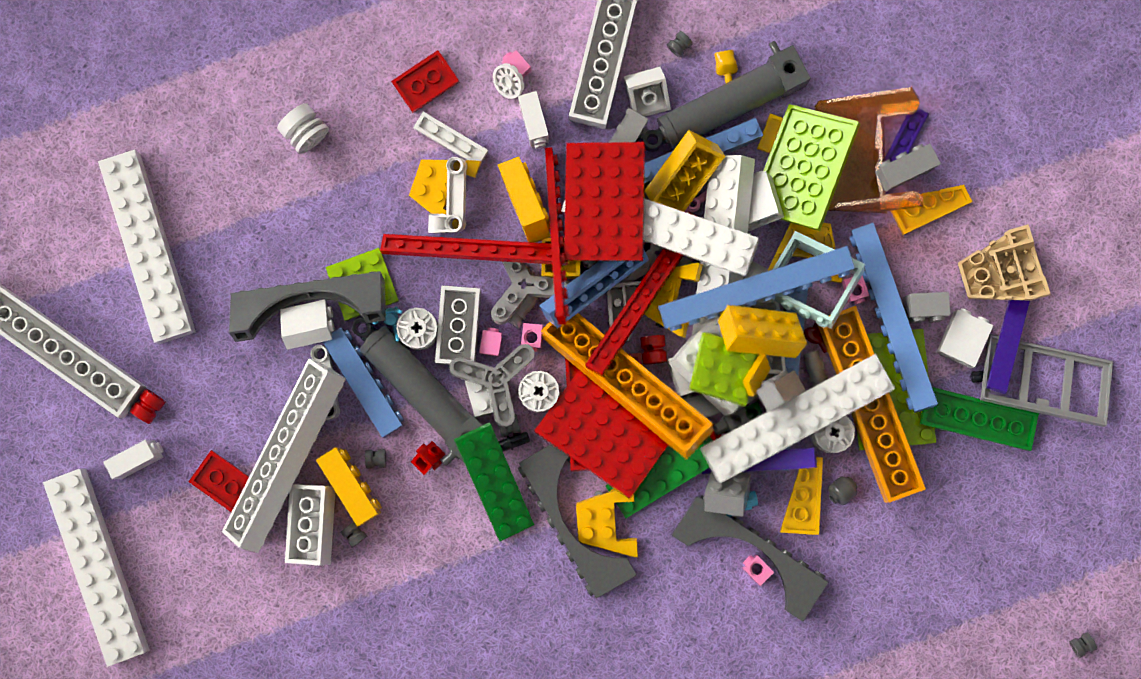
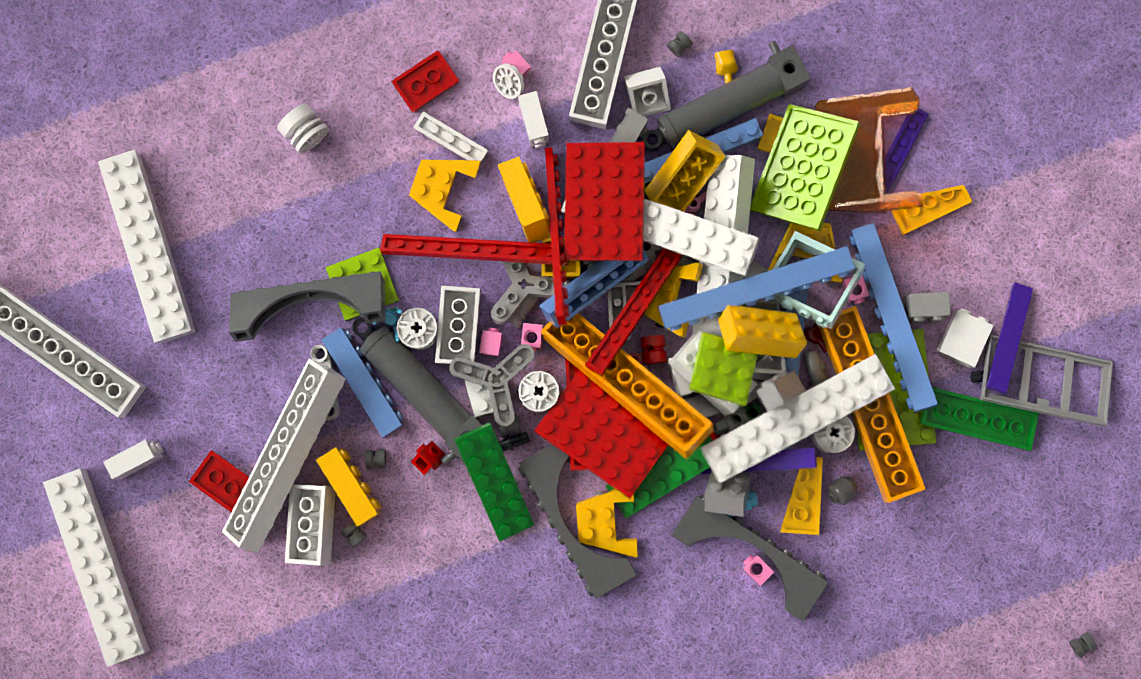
red wheel [129,388,166,424] -> none
white brick [280,299,335,350] -> none
white piece [428,157,467,233] -> none
yellow tile [743,354,771,396] -> none
white brick [748,171,784,231] -> none
light grey wedge [875,144,941,192] -> none
tan wedge [958,224,1051,301] -> none

